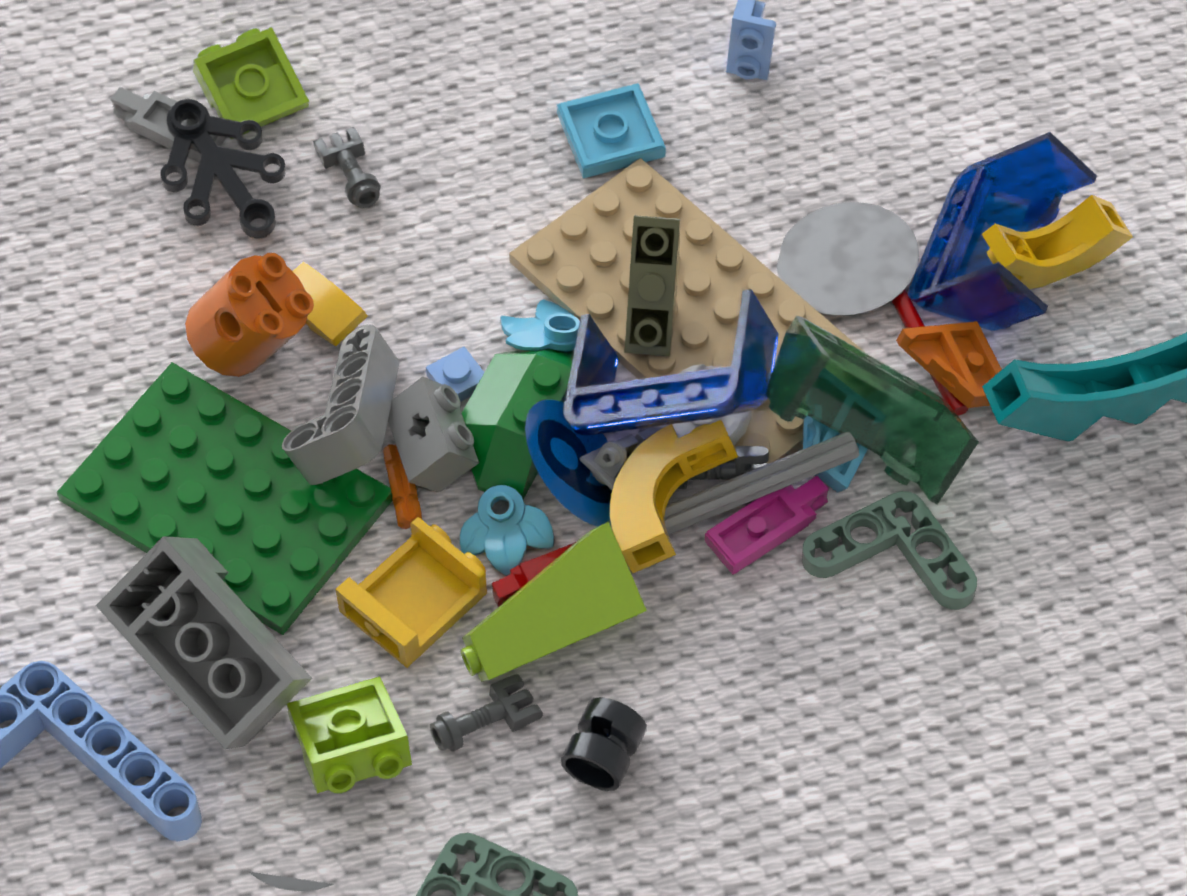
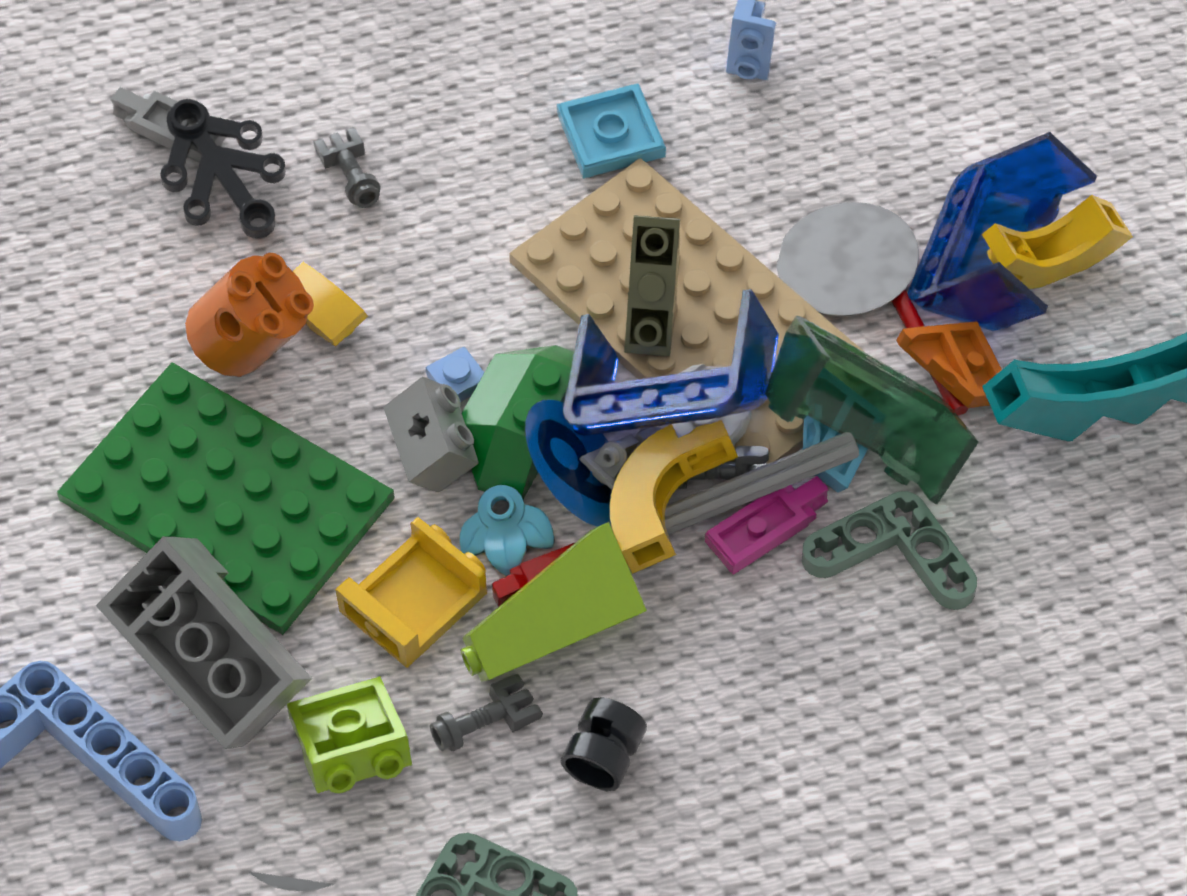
lime plate [193,27,309,140] -> none
light grey beam [282,324,399,485] -> none
orange axle [383,444,422,529] -> none
medium azure plate [500,299,584,352] -> none

